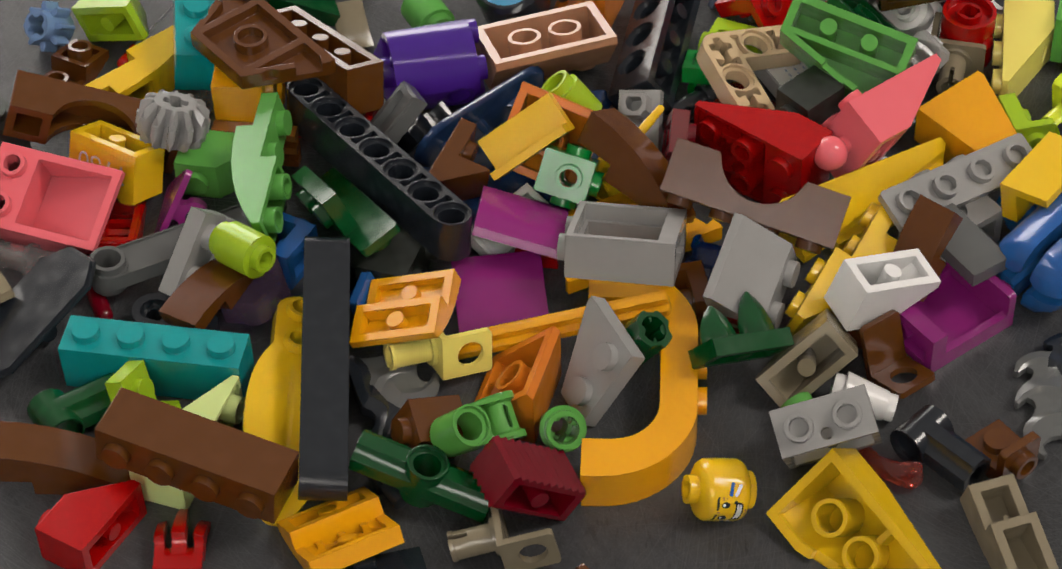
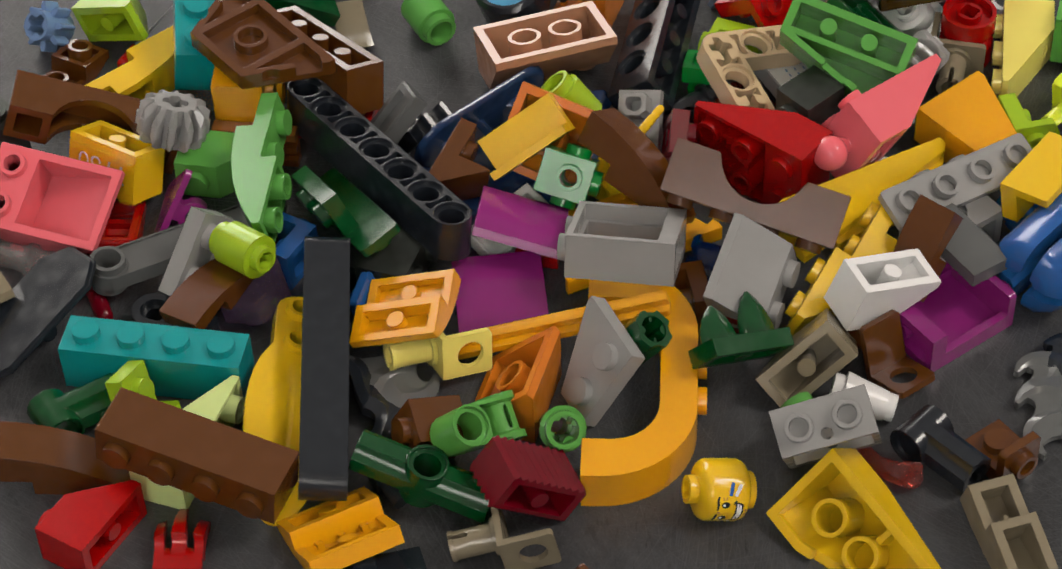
dark purple cylinder [373,18,488,110] -> none

